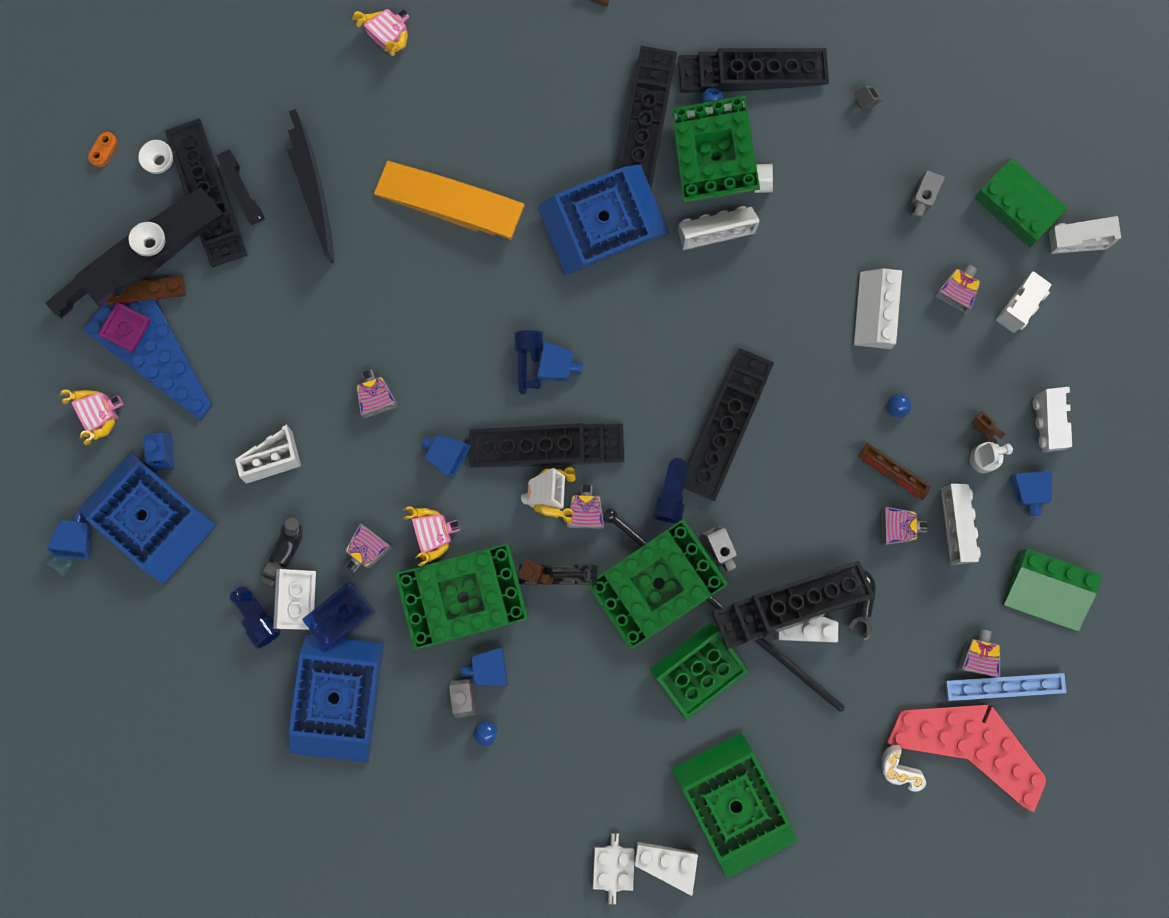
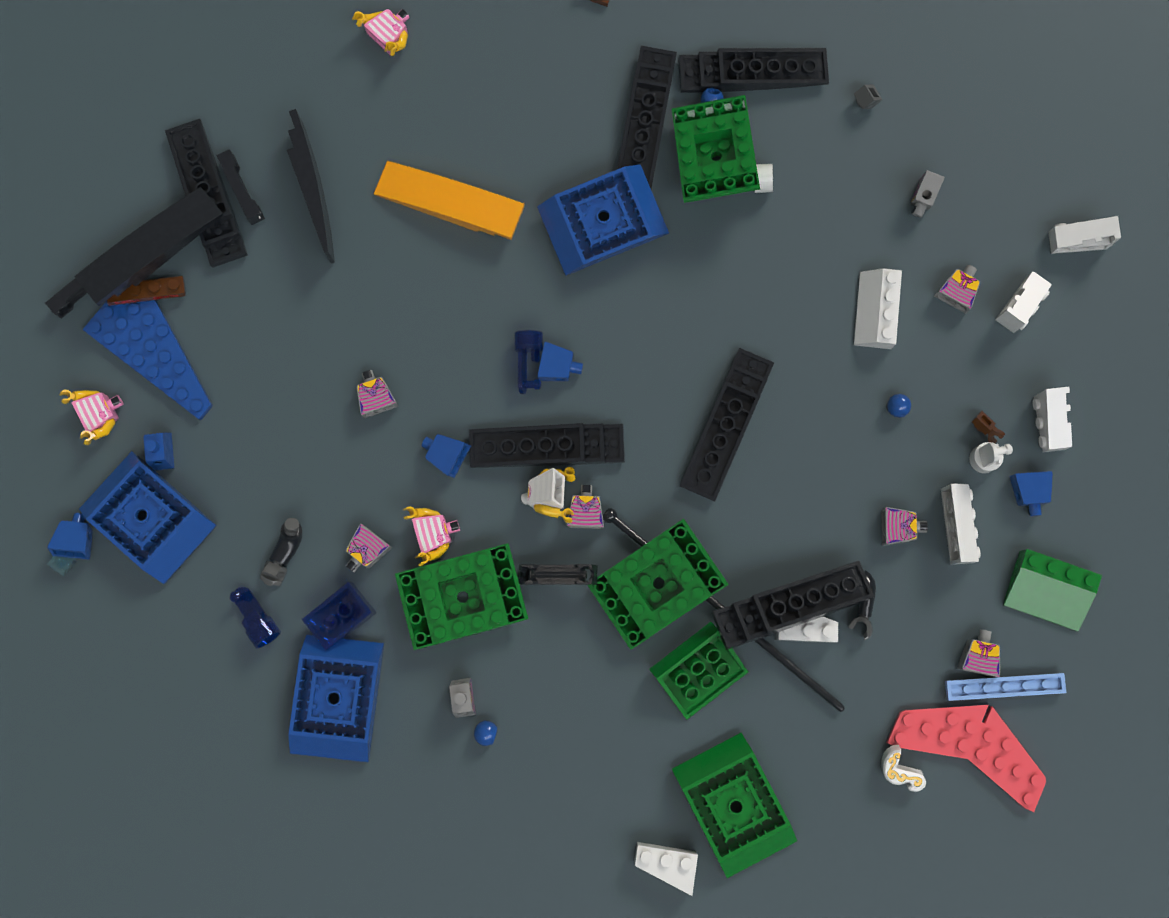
orange plate [88,132,118,168] -> none
magenta plate [98,302,152,353] -> none
white piece [129,222,165,256] -> none
white piece [138,140,173,174] -> none
white wedge [235,425,301,484] -> none
white plate [273,569,316,630] -> none
blue torso [461,648,508,686] -> none
reddish brown plate [517,559,554,585] -> none
white plate [592,833,635,904] -> none
clear blue piece [653,458,688,524] -> none
white slope [677,206,759,250] -> none
light grey torso [701,525,737,572] -> none
reddish brown plate [858,443,931,500] -> none
green slope [974,158,1067,247] -> none

